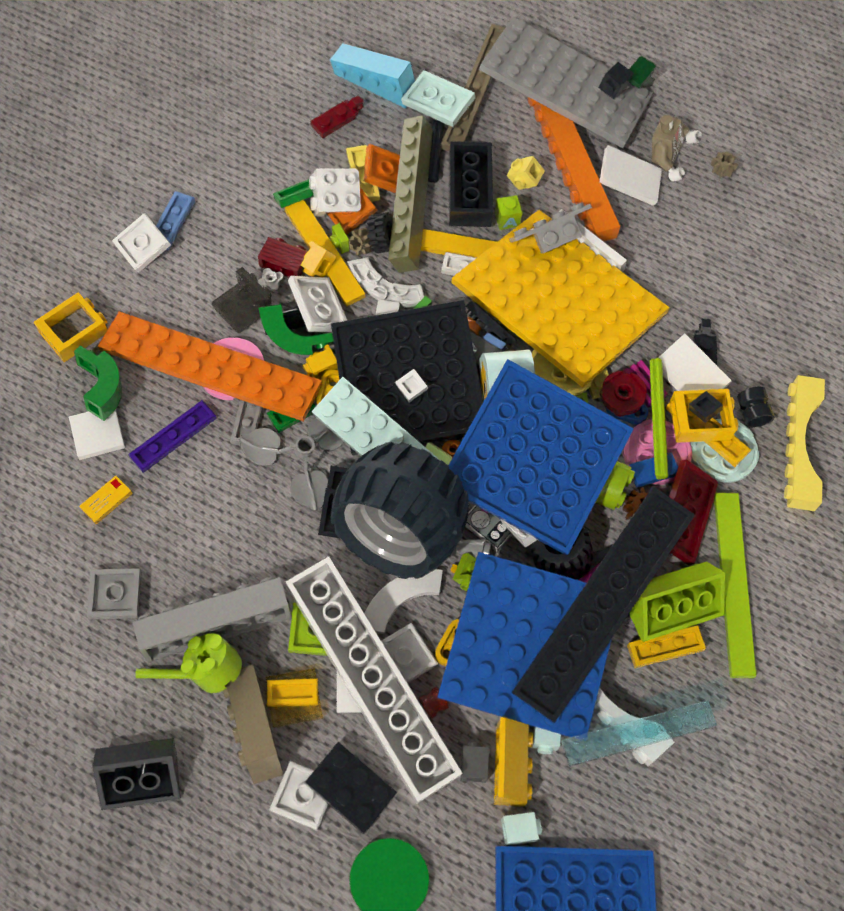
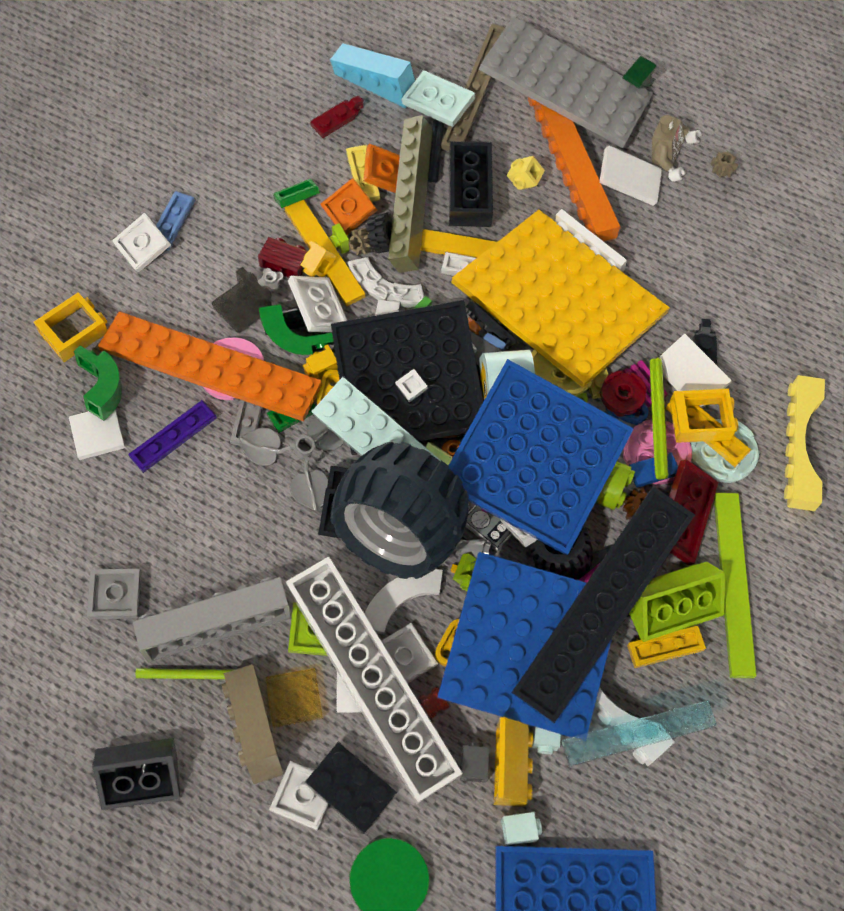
yellow tile [79,476,133,525] -> none
lime brick [181,633,242,693] -> none
yellow tile [267,678,318,707] -> none
white bracket [309,168,361,217] -> none
lime brick [495,195,522,230] -> none
light grey bracket [509,202,592,254] -> none
black brick [598,62,634,100] -> none
black plate [689,391,723,423] -> none
black wheel [737,386,775,428] -> none

